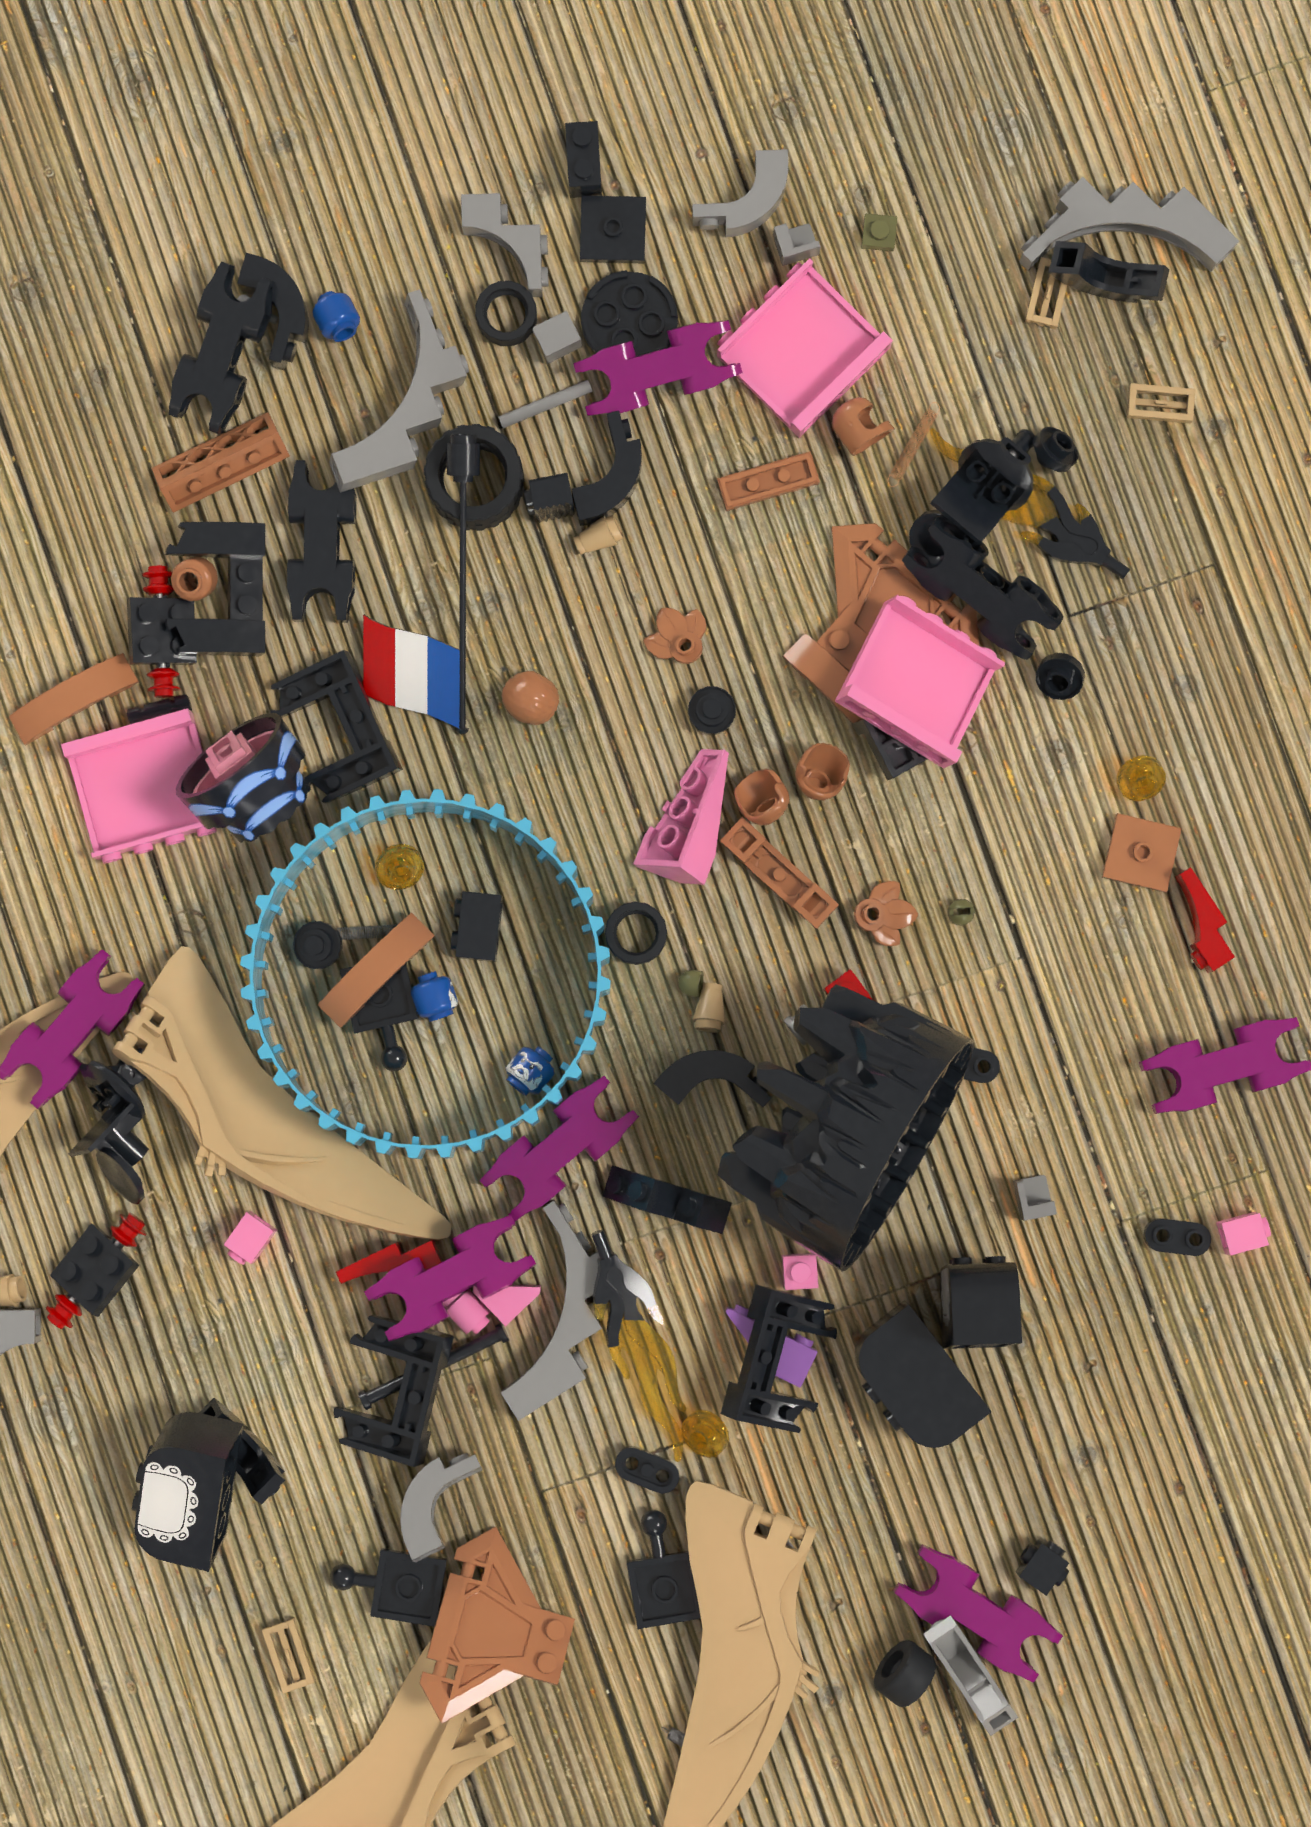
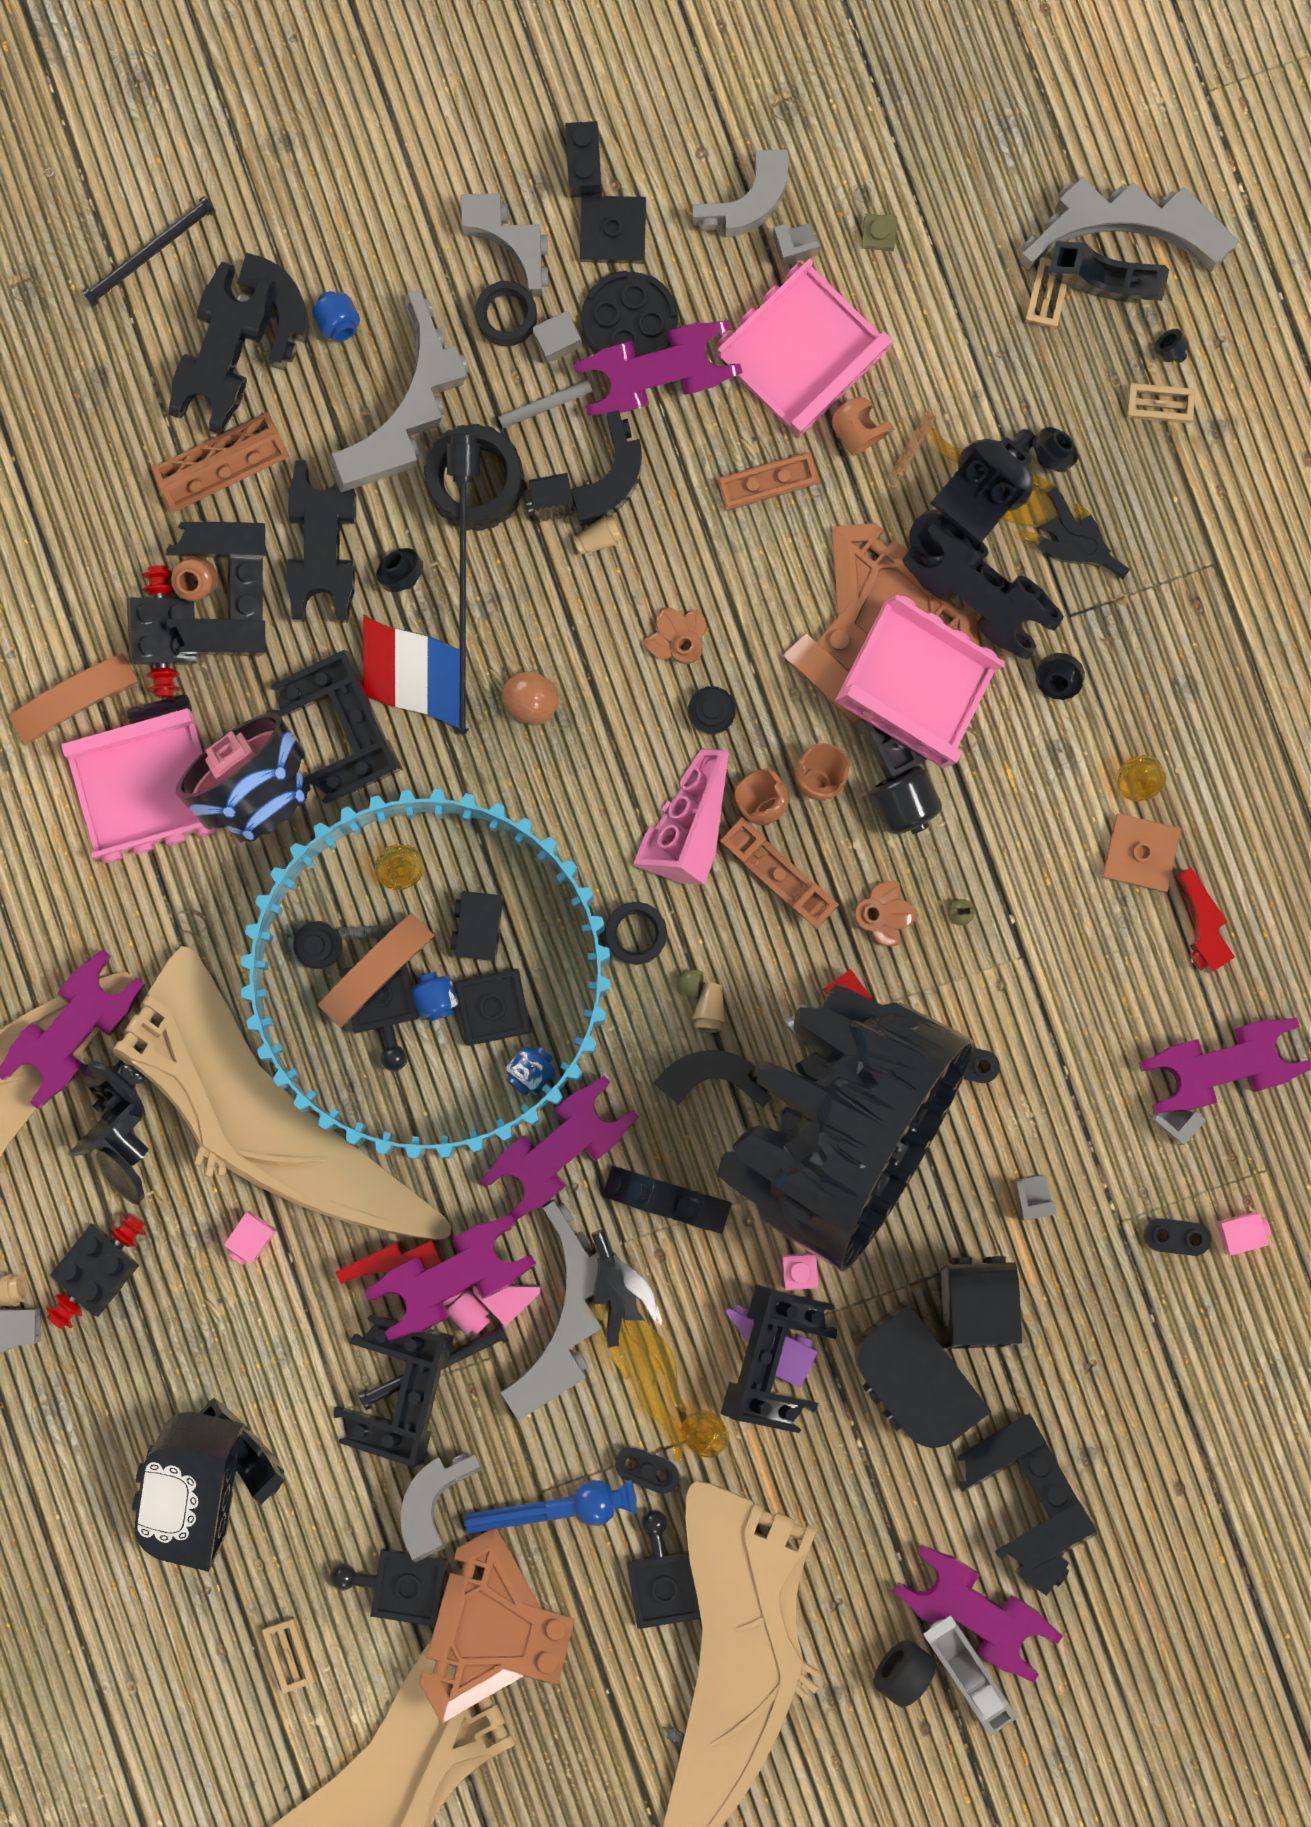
none -> black bar [82,196,216,307]
none -> black plate [376,548,423,592]
none -> black plate [454,968,532,1046]
none -> blue piece [464,1480,637,1534]
none -> black head [870,766,942,835]
none -> black wedge [958,1413,1097,1575]
none -> light grey panel [1149,1096,1206,1145]
none -> black tile [1154,329,1189,363]

